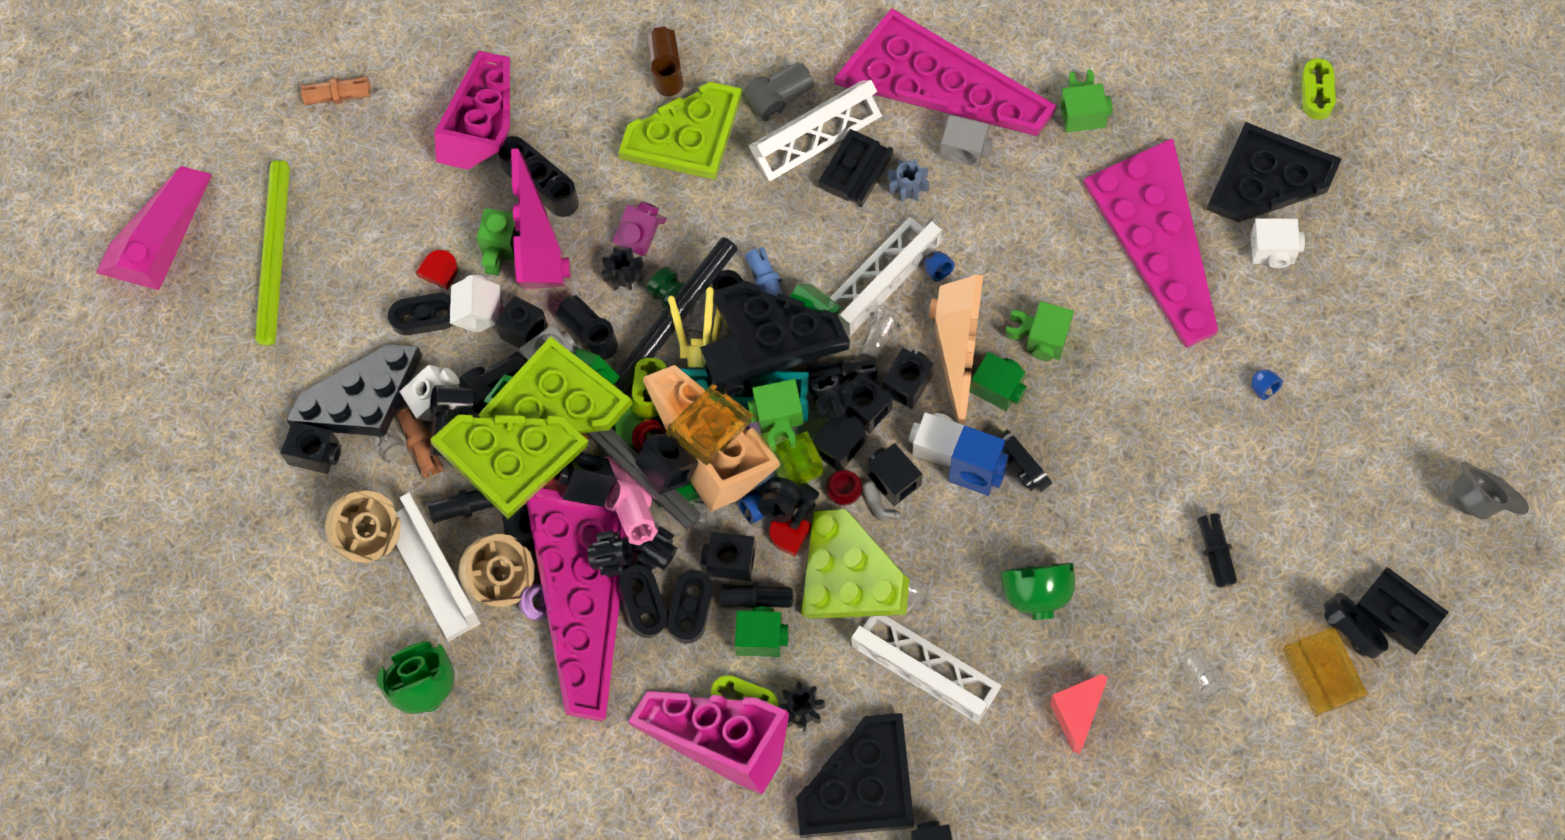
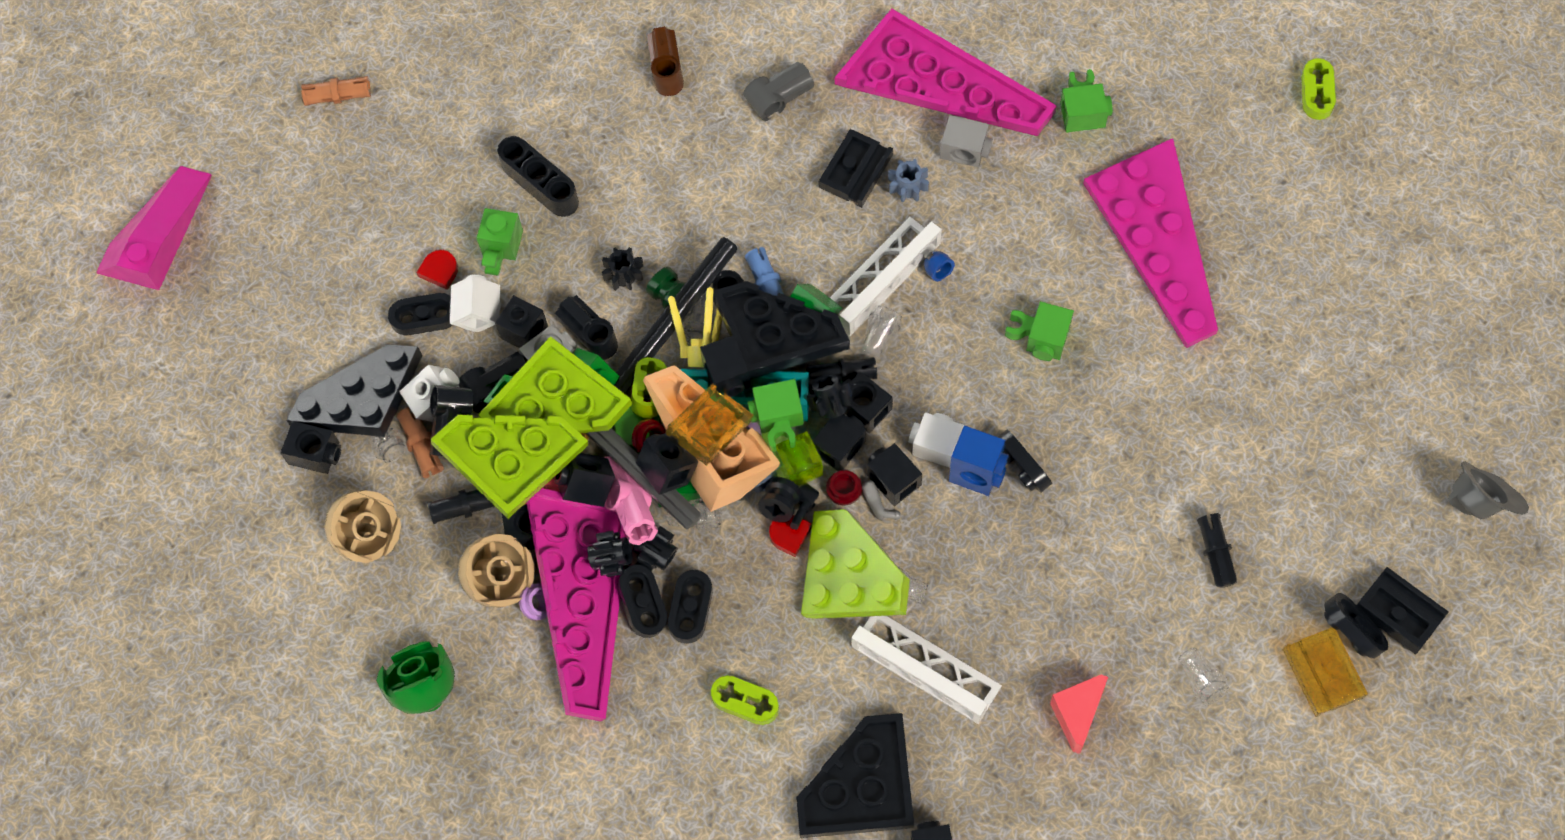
lime axle [255,160,290,346] -> none
white fence [396,493,481,642] -> none
dark pink wedge [434,51,510,170] -> none
dark pink wedge [511,148,571,290] -> none
magenta bracket [612,201,667,256] -> none
lime plate [618,82,742,180] -> none
dark pink wedge [628,691,789,795] -> none
black brick [701,532,756,581] -> none
black axle [720,582,794,608] -> none
green brick [735,606,789,657] -> none
blue hinge [738,492,764,524] -> none
white fence [749,80,882,181] -> none
black gear [778,682,825,732] -> none
black brick [882,347,934,410] -> none
light nougat wedge [929,275,983,425] -> none
green brick [970,352,1027,412] -> none
green cylinder [1000,563,1075,620] -> none
black plate [1206,122,1342,222] -> none
white brick [1251,218,1305,268] -> none
blue hinge [1251,369,1283,401] -> none

